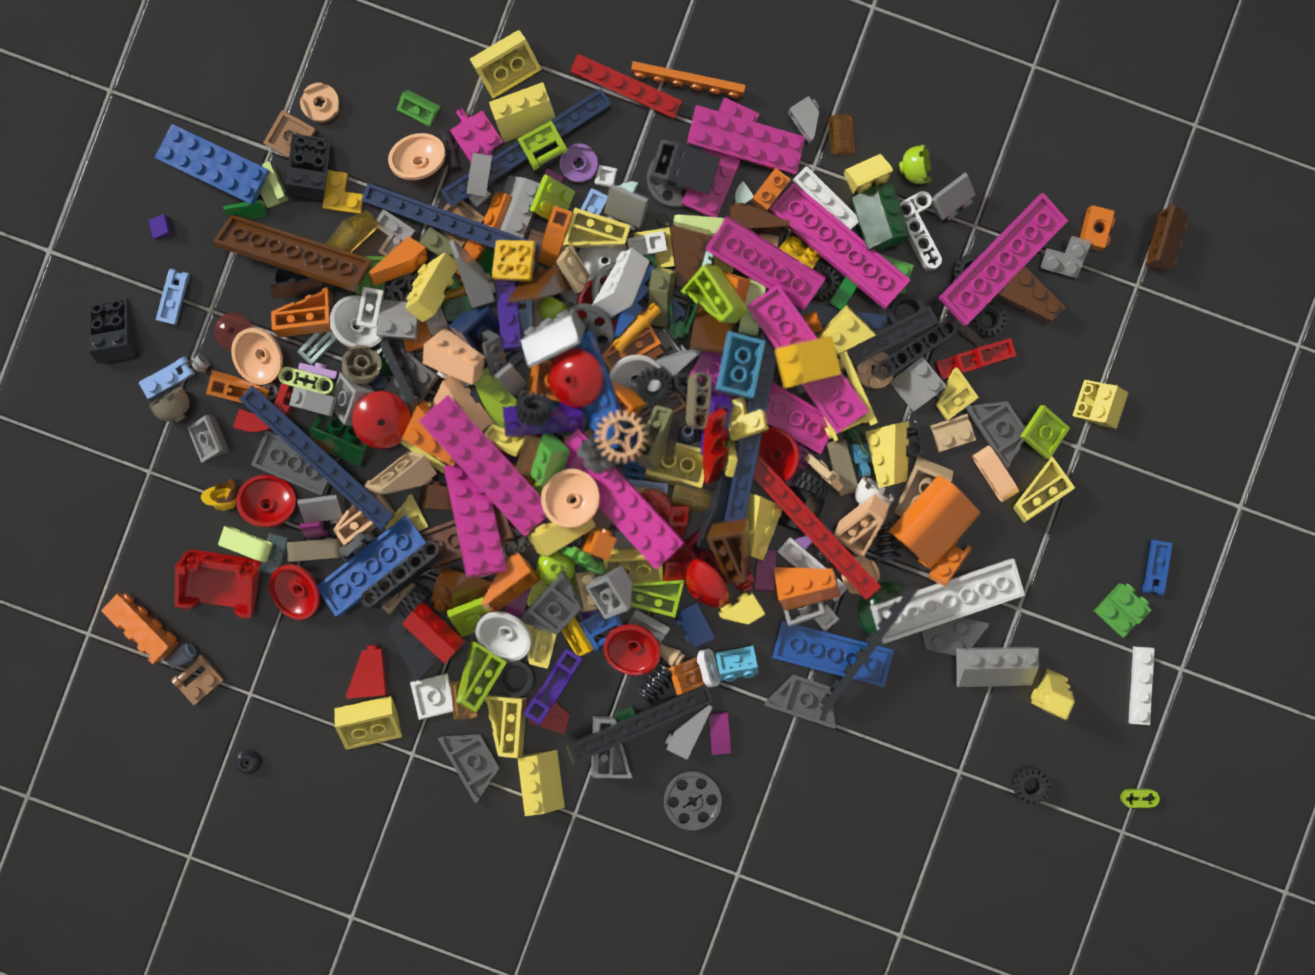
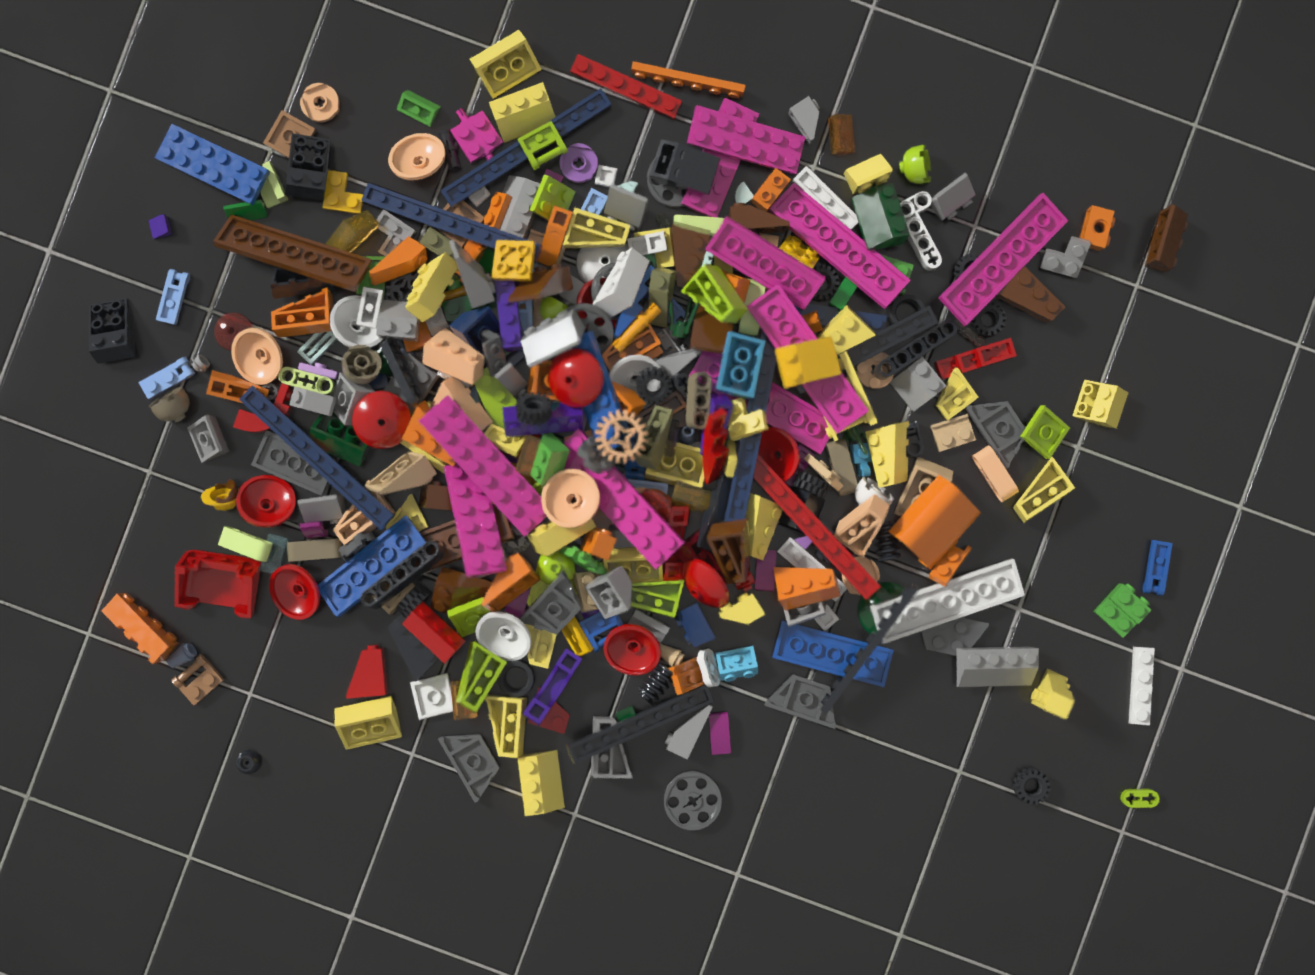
light grey slope [467,153,492,197] -> none
tan plate [556,245,590,293] -> none

